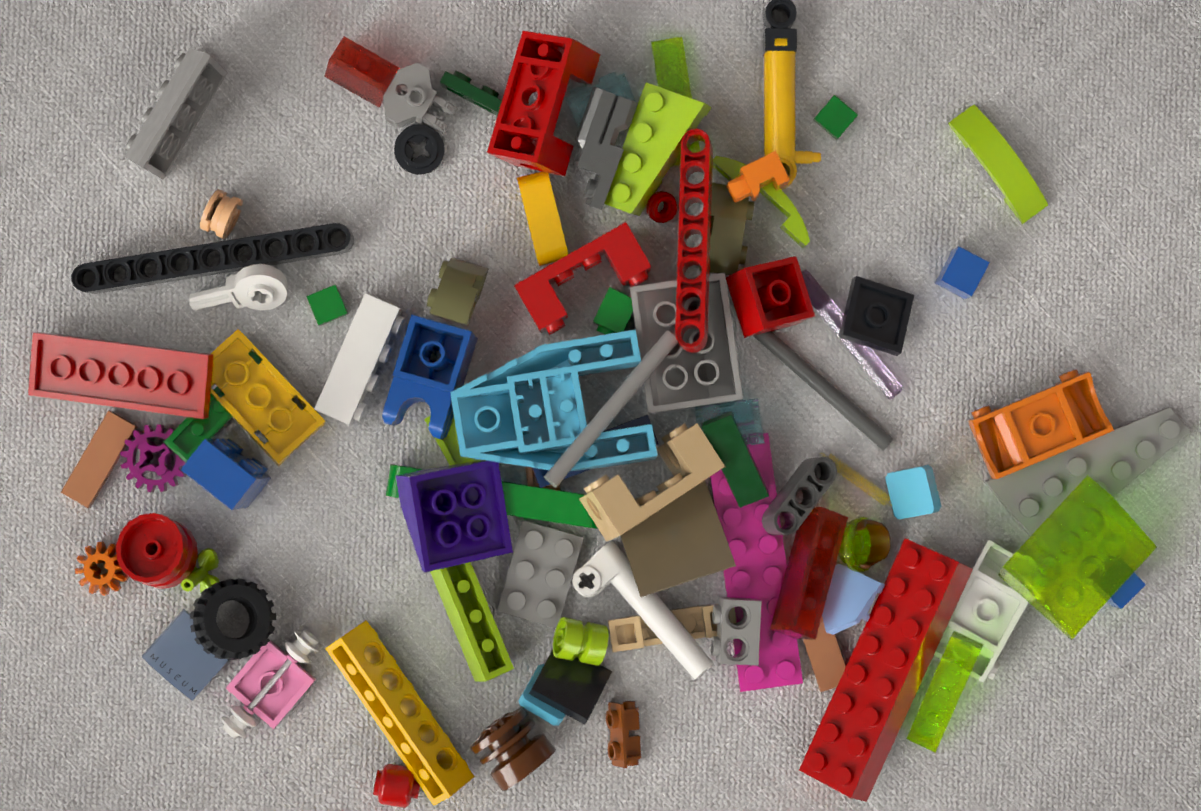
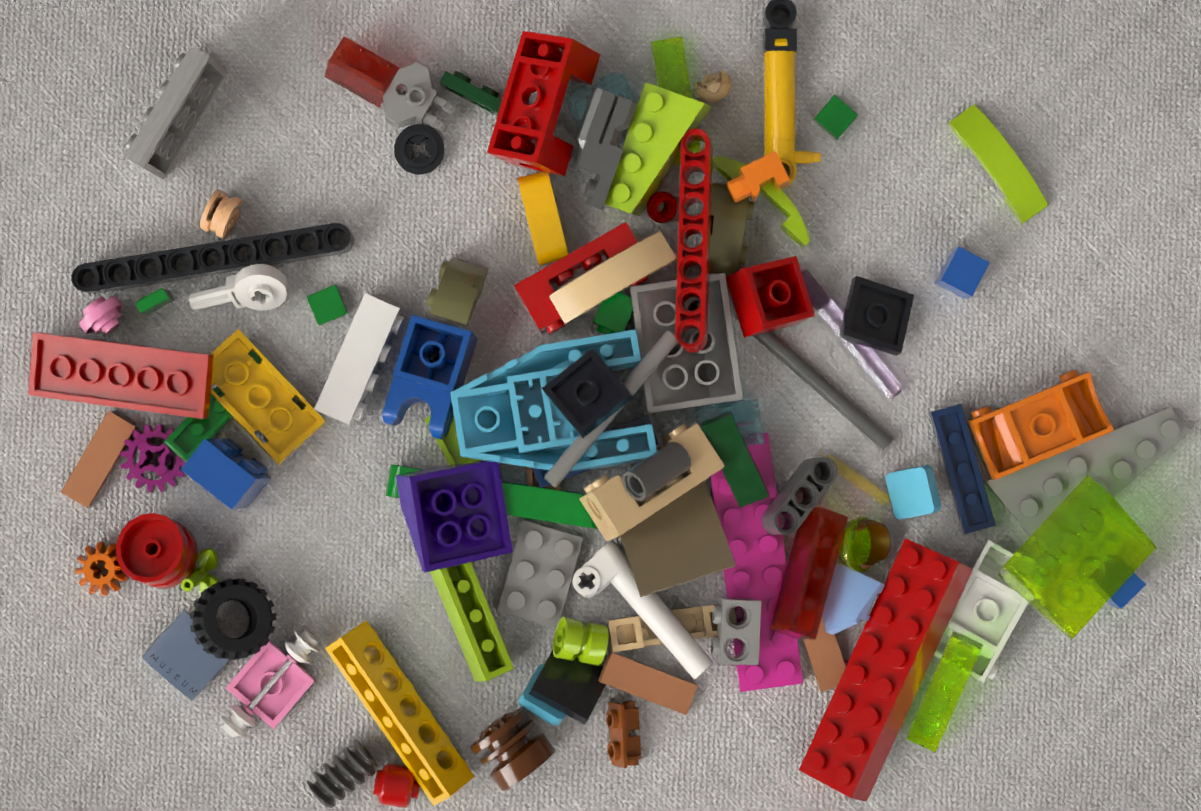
none -> bright pink plate [79,296,124,335]
none -> green tile [135,288,175,315]
none -> dark grey piece [307,739,377,808]
none -> black plate [542,348,633,439]
none -> tan slope [549,231,677,324]
none -> nougat tile [598,651,698,715]
none -> dark grey pin [622,442,691,501]
none -> tan plate [694,70,732,103]
none -> dark blue plate [929,404,996,534]

